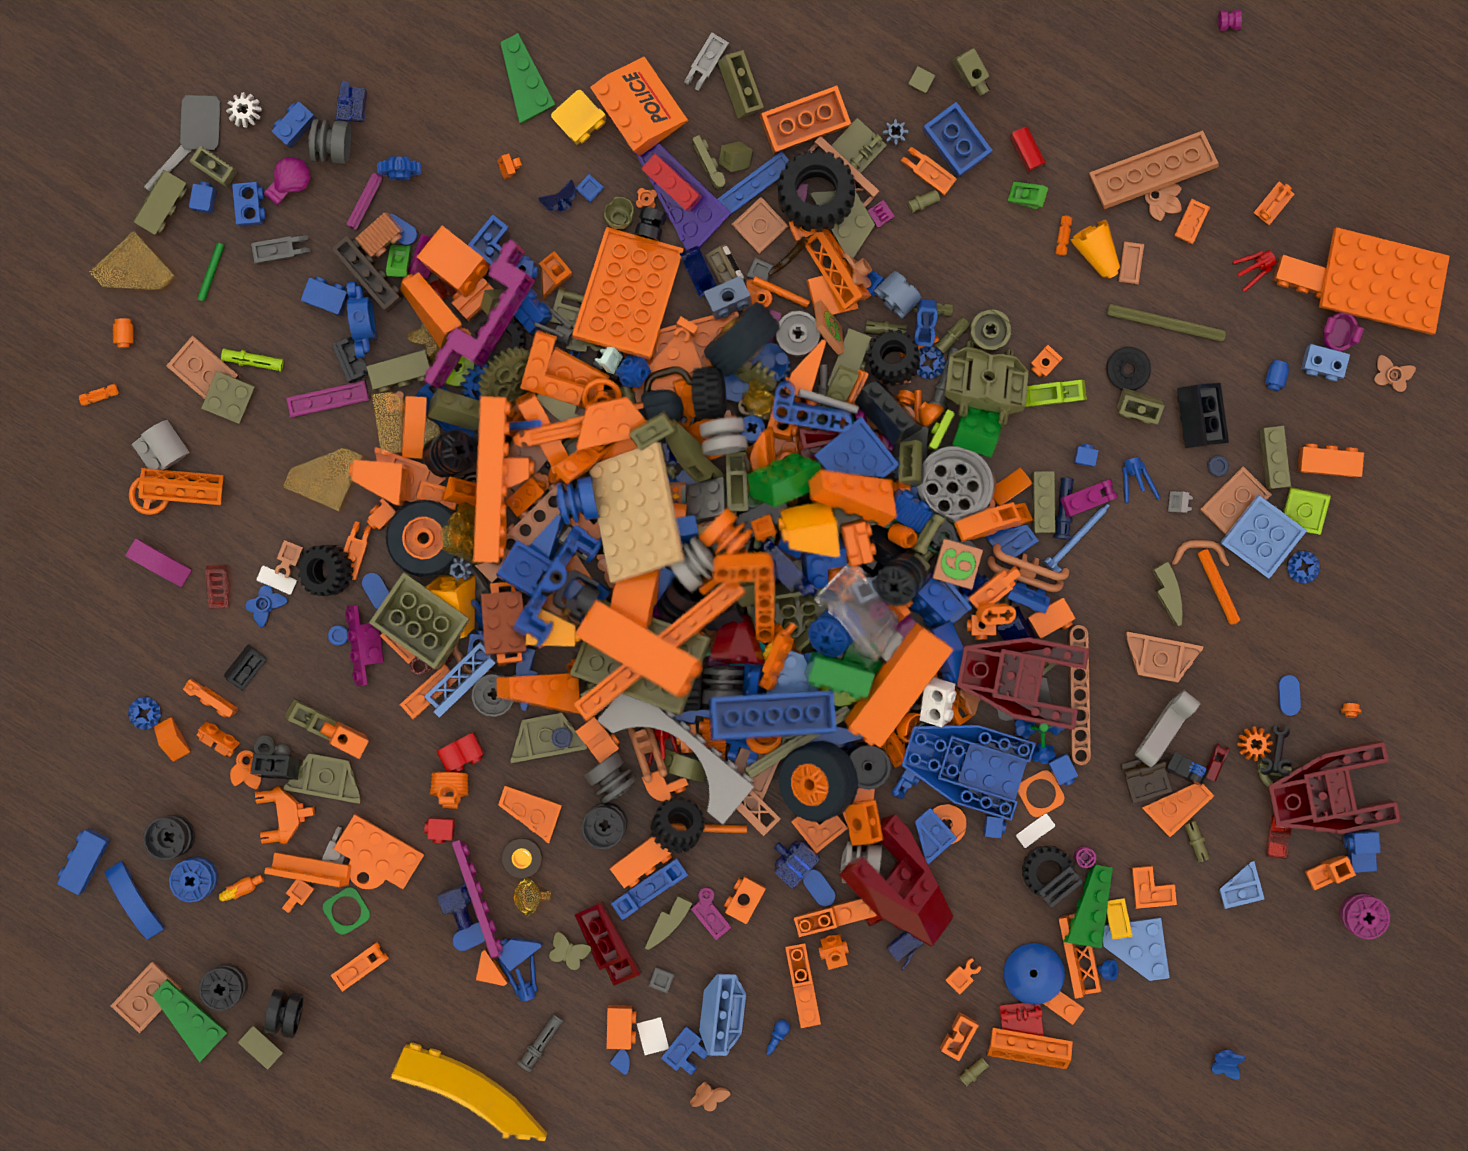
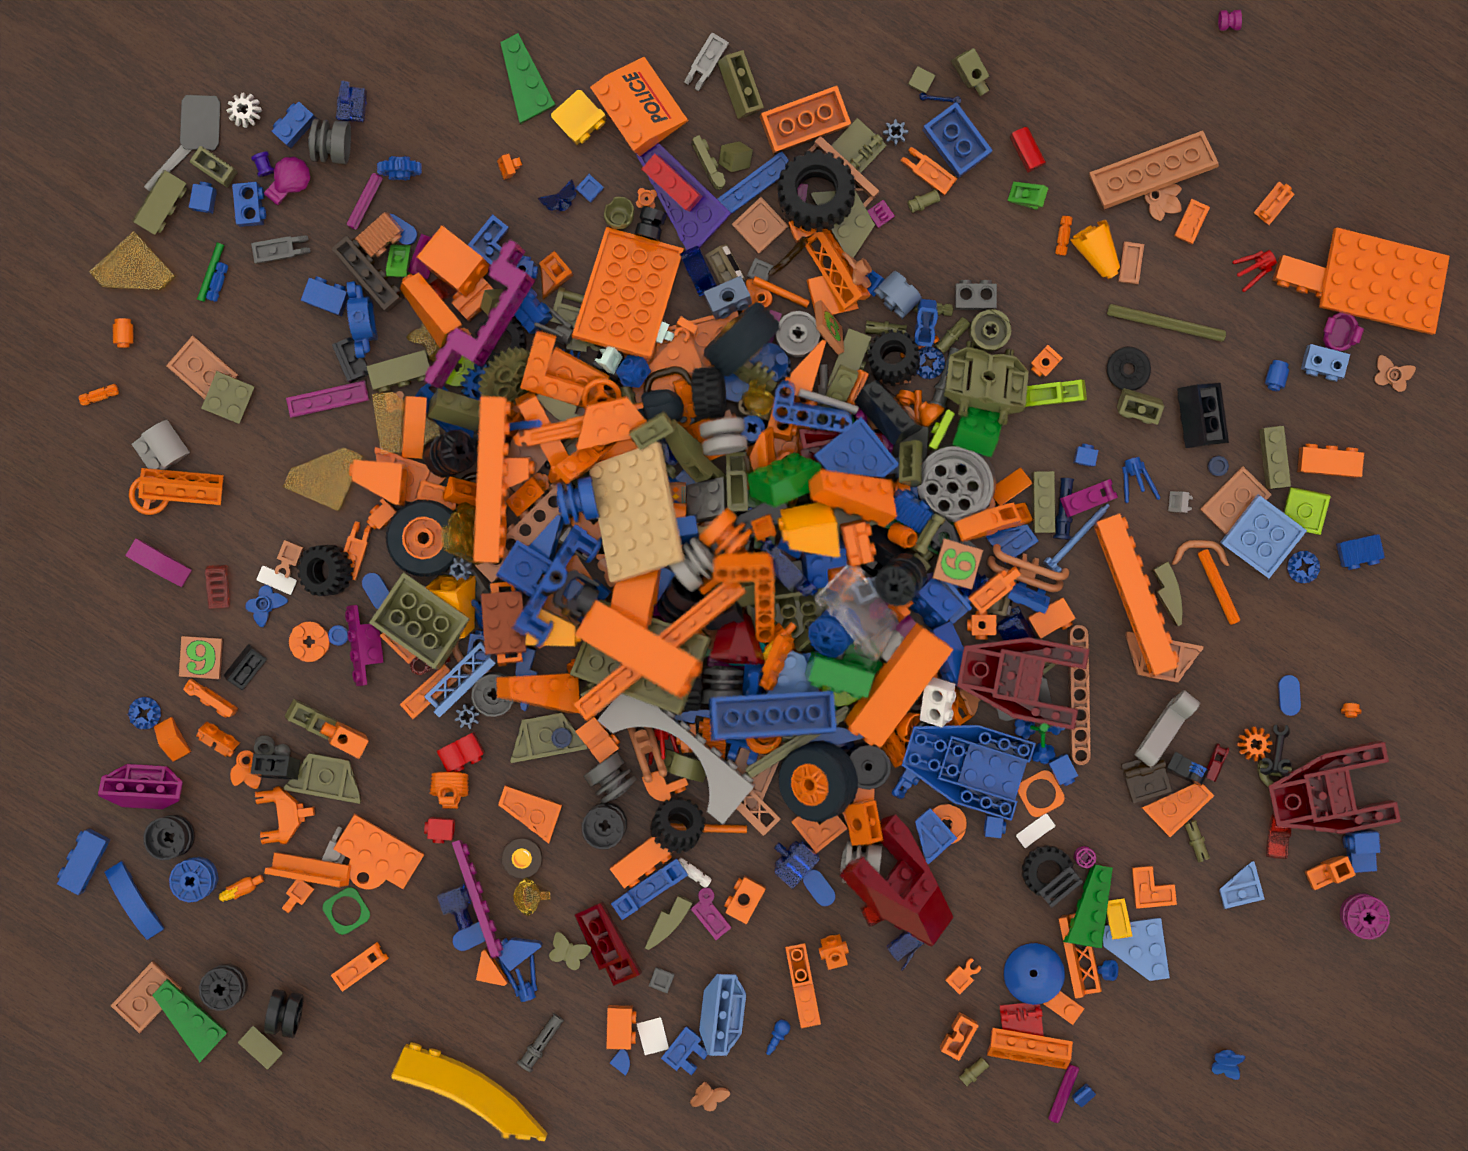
lime pin [221,348,284,372] -> none
orange slope [794,898,877,937] -> none
orange beam [977,603,1016,625] -> none
none -> magenta wedge [98,764,183,809]
none -> nougat tile [179,636,223,679]
none -> blue axle [206,262,228,302]
none -> dark purple bush [251,152,274,177]
none -> orange plate [289,622,330,662]
none -> sand blue gear [455,704,480,729]
none -> light aqua tile [656,322,674,343]
none -> white axle [678,858,712,888]
none -> clear blue hinge [919,93,961,104]
none -> dark grey brick [955,280,997,310]
none -> magenta axle [1049,1064,1079,1123]
none -> blue slope [1072,1084,1096,1107]
none -> orange brick [1094,514,1179,677]
none -> blue brick [1336,534,1385,570]

